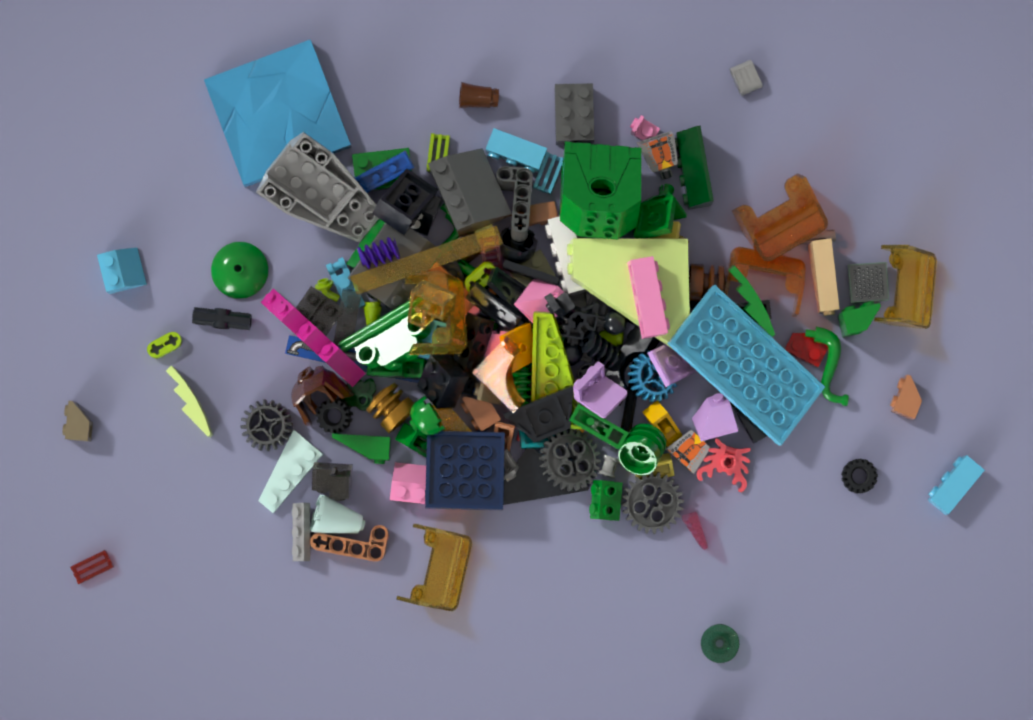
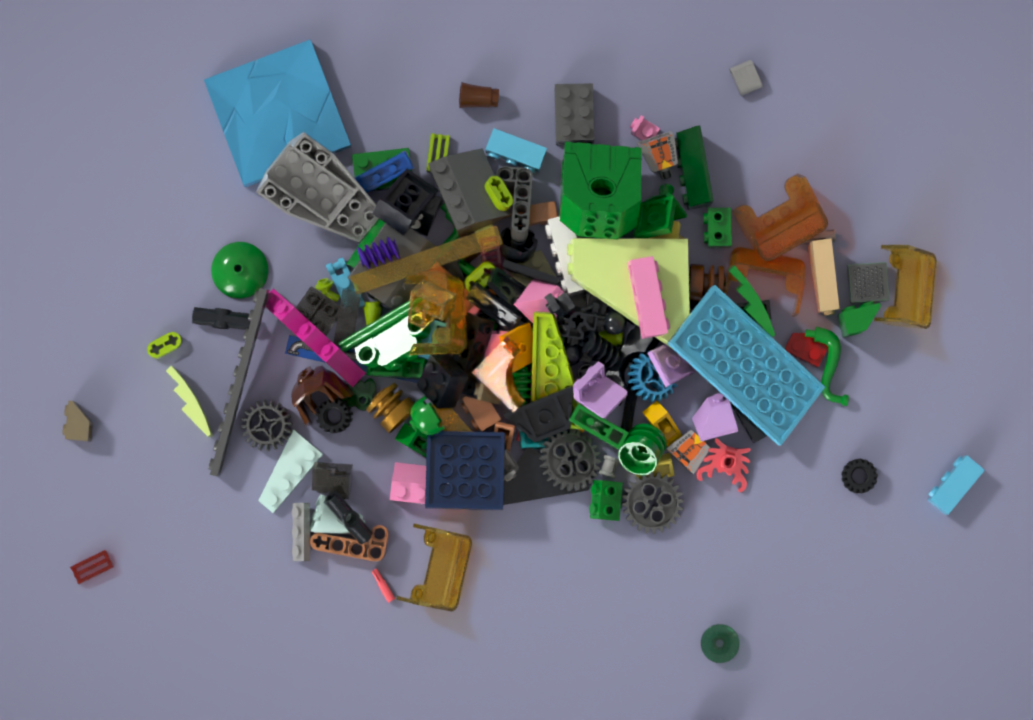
medium azure slope [97,248,147,294] -> none
green slope [332,434,391,464] -> none
medium azure tile [533,152,563,195] -> none
clear pink slope [681,512,708,550] -> none
nougat slope [890,375,922,420] -> none
none -> dark grey plate [208,288,270,477]
none -> black piece [323,491,373,544]
none -> coral pin [372,569,396,603]
none -> lime beam [485,176,513,211]
none -> green brick [703,207,732,248]

